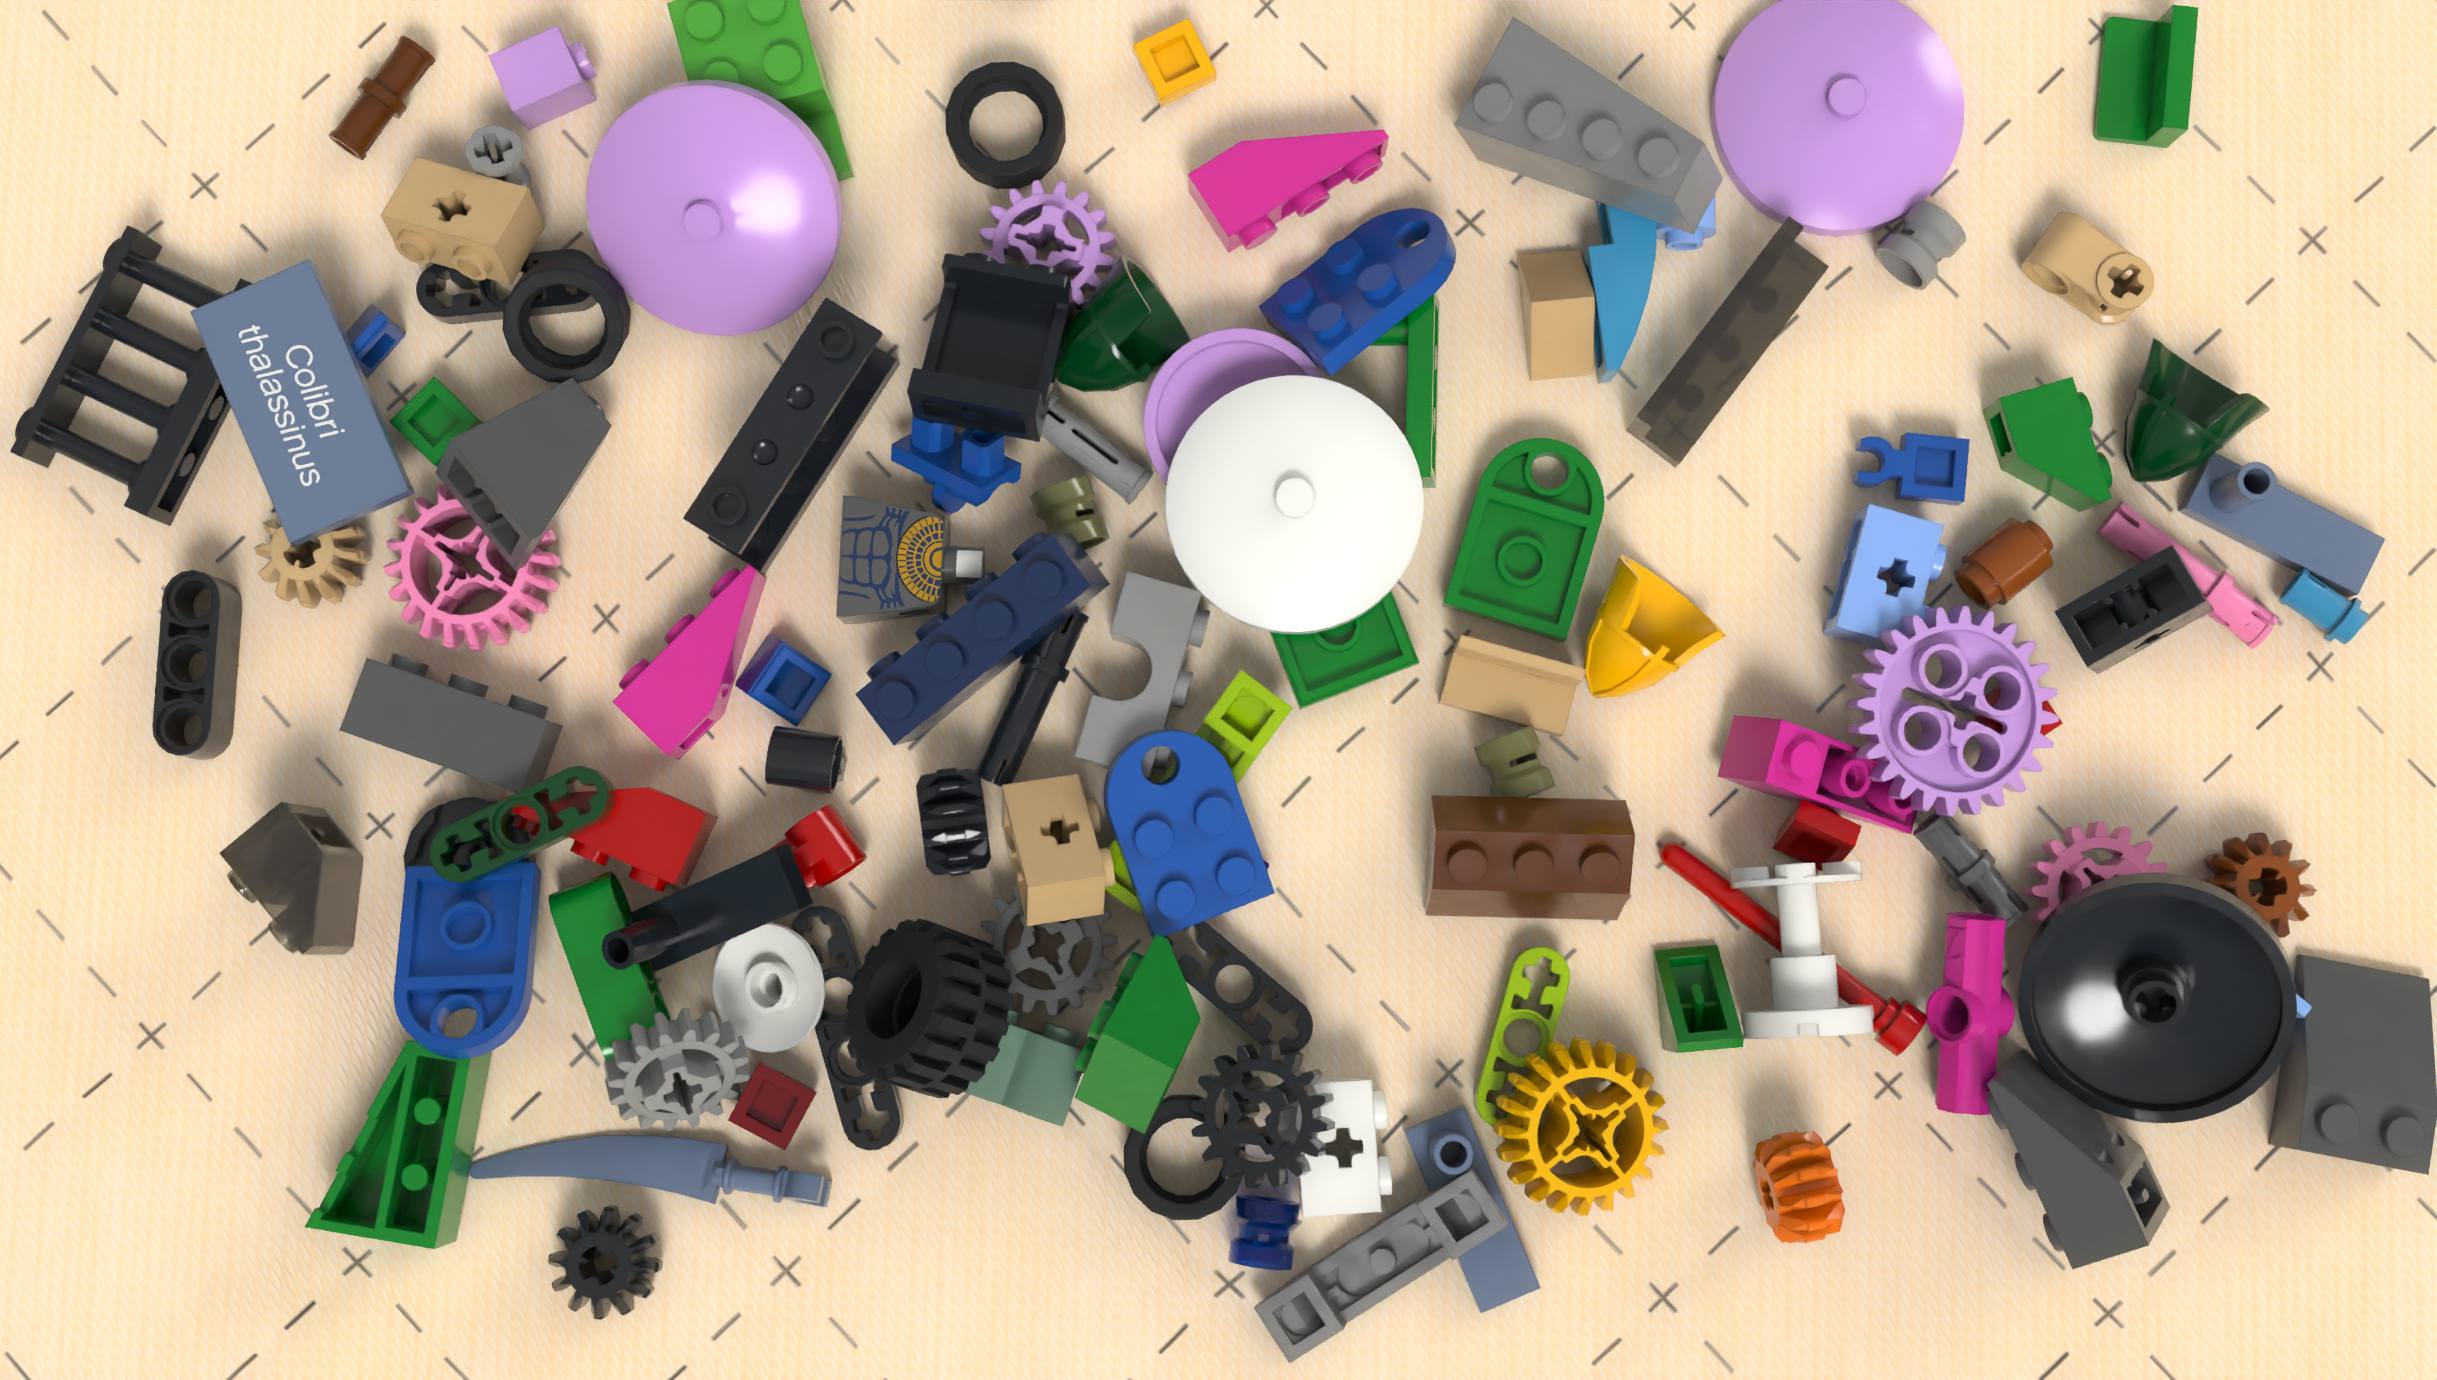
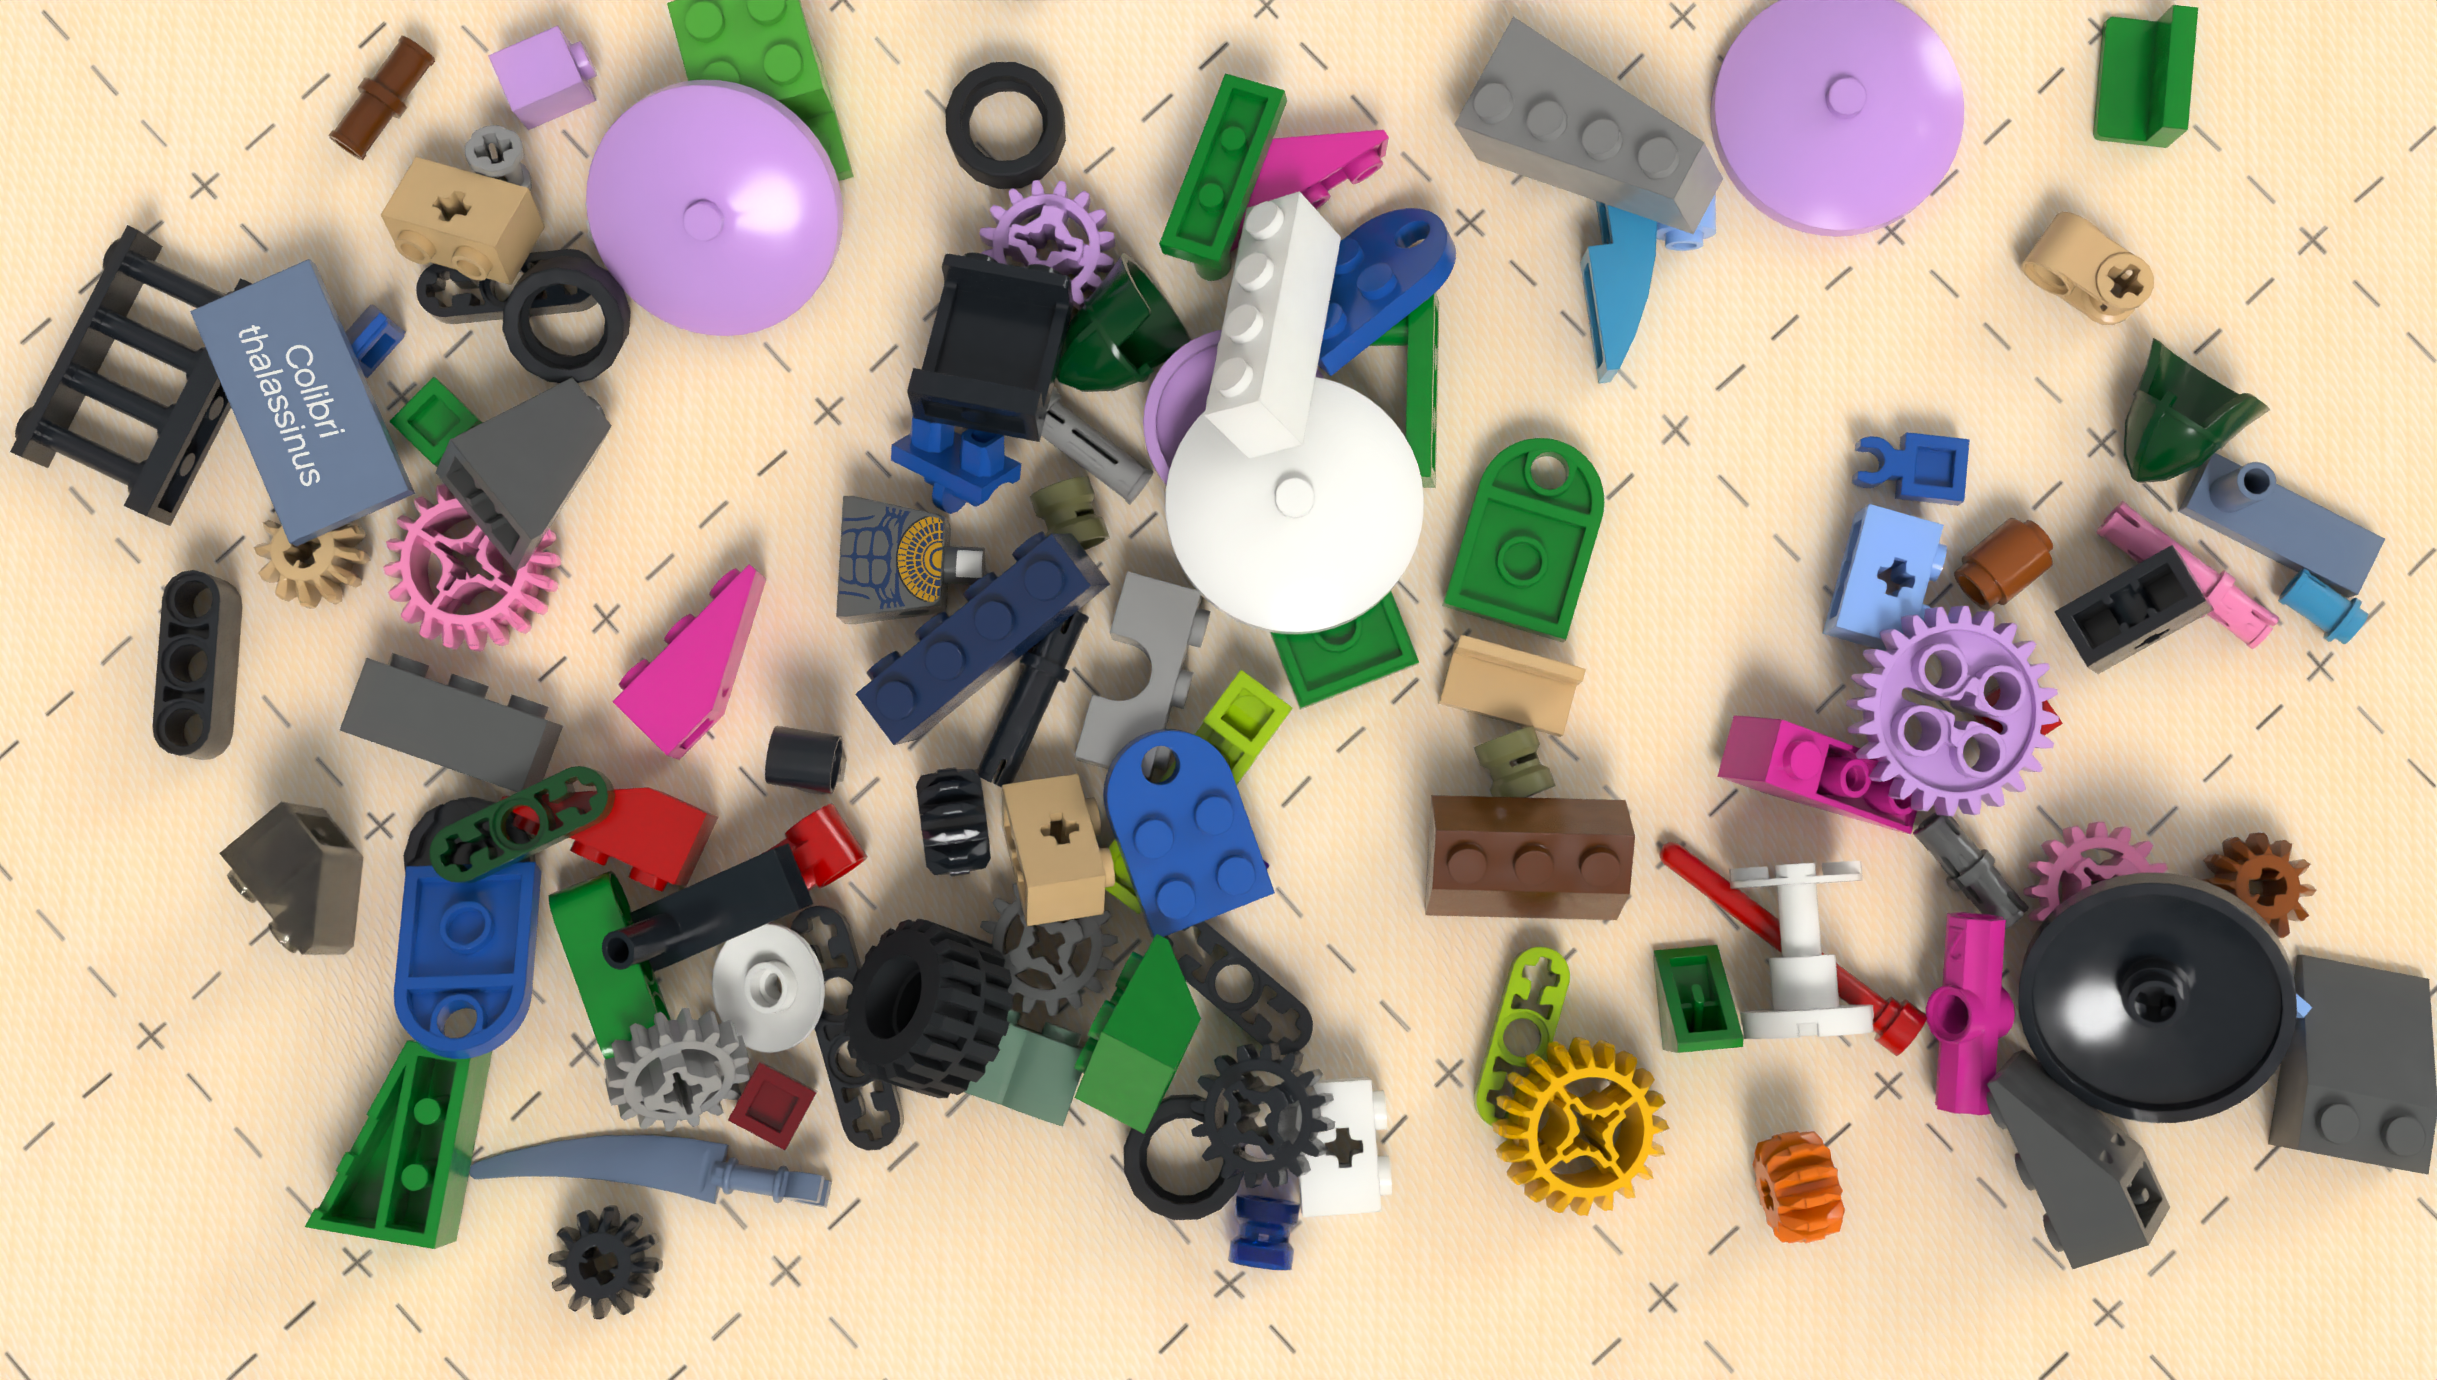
black fence [683,297,900,575] -> none
blue slope [735,634,832,727] -> none
yellow plate [1133,18,1217,107] -> none
flat silver slope [1254,1168,1508,1363] -> none
sand blue piece [1404,1105,1541,1313] -> none
tan slope [1517,250,1595,381] -> none
yellow helmet [1583,554,1726,698] -> none
clear smoke fence [1626,216,1829,468] -> none
red plate [1772,799,1862,872] -> none
light grey wheel [1876,201,1966,290] -> none
green slope [1982,377,2112,512] -> none
none -> green piece [1159,73,1287,281]
none -> white brick [1204,191,1341,459]

